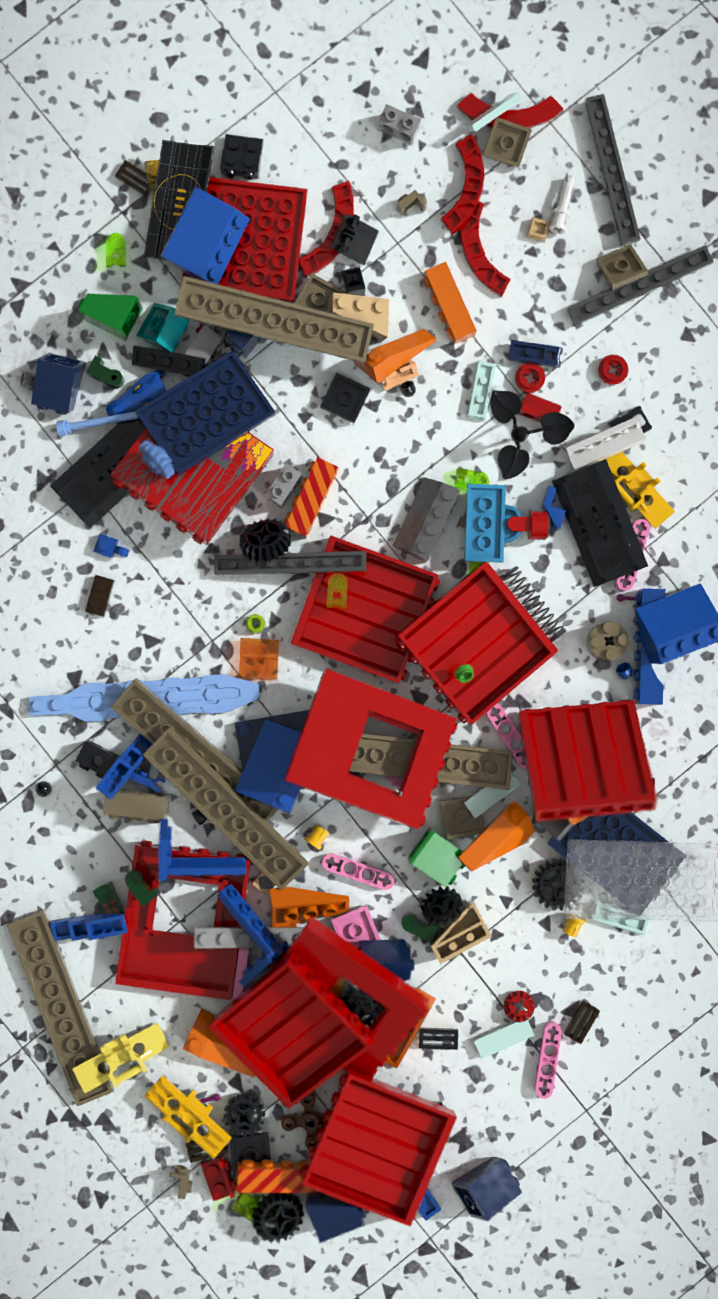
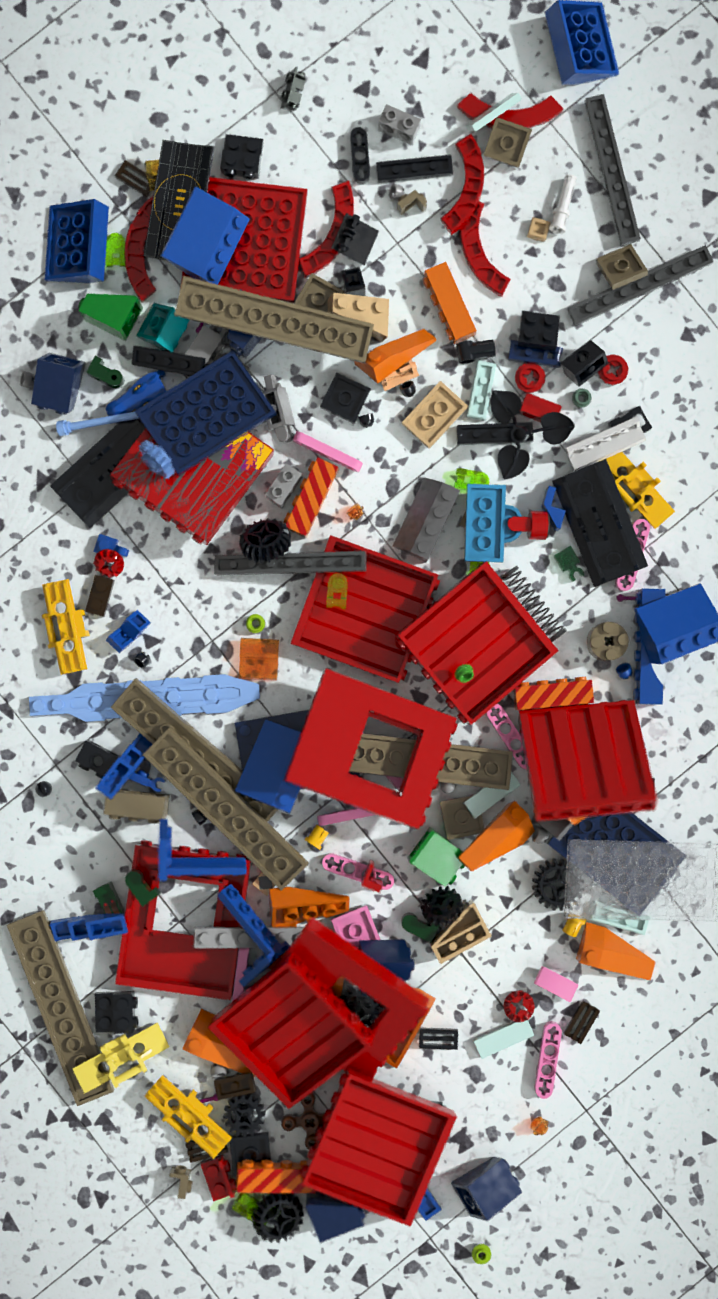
none -> yellow piece [41,579,90,675]
none -> blue slope [45,199,109,283]
none -> red gear [93,549,124,578]
none -> black plate [95,991,138,1034]
none -> blue slope [106,610,151,654]
none -> red tile [124,196,157,302]
none -> black hinge [133,652,150,669]
none -> light grey hinge [210,1063,227,1078]
none -> dark brown plate [214,1071,256,1100]
none -> light grey hinge [262,374,295,442]
none -> pearl dark grey hinge [280,66,306,111]
none -> bright pink beam [292,431,363,473]
none -> bright pink beam [317,808,375,826]
none -> clear orange plate [347,503,364,520]
none -> black beam [350,127,370,185]
none -> black hinge [358,413,374,428]
none -> red panel [361,860,383,893]
none -> black tile [376,154,453,183]
none -> light grey hinge [389,184,405,200]
none -> tan plate [402,381,468,449]
none -> black piece [456,339,496,364]
none -> black tile [456,422,534,445]
none -> lime plate [472,1244,491,1264]
none -> brick [513,677,594,710]
none -> black plate [518,310,560,351]
none -> clear orange plate [530,1117,549,1136]
none -> light grey hinge [532,827,548,844]
none -> bright pink slope [534,966,578,1003]
none -> blue slope [545,0,619,85]
none -> clear green plate [553,546,584,582]
none -> black brick [561,340,609,387]
none -> sand green plate [572,388,592,408]
none -> orange wedge [576,922,655,980]

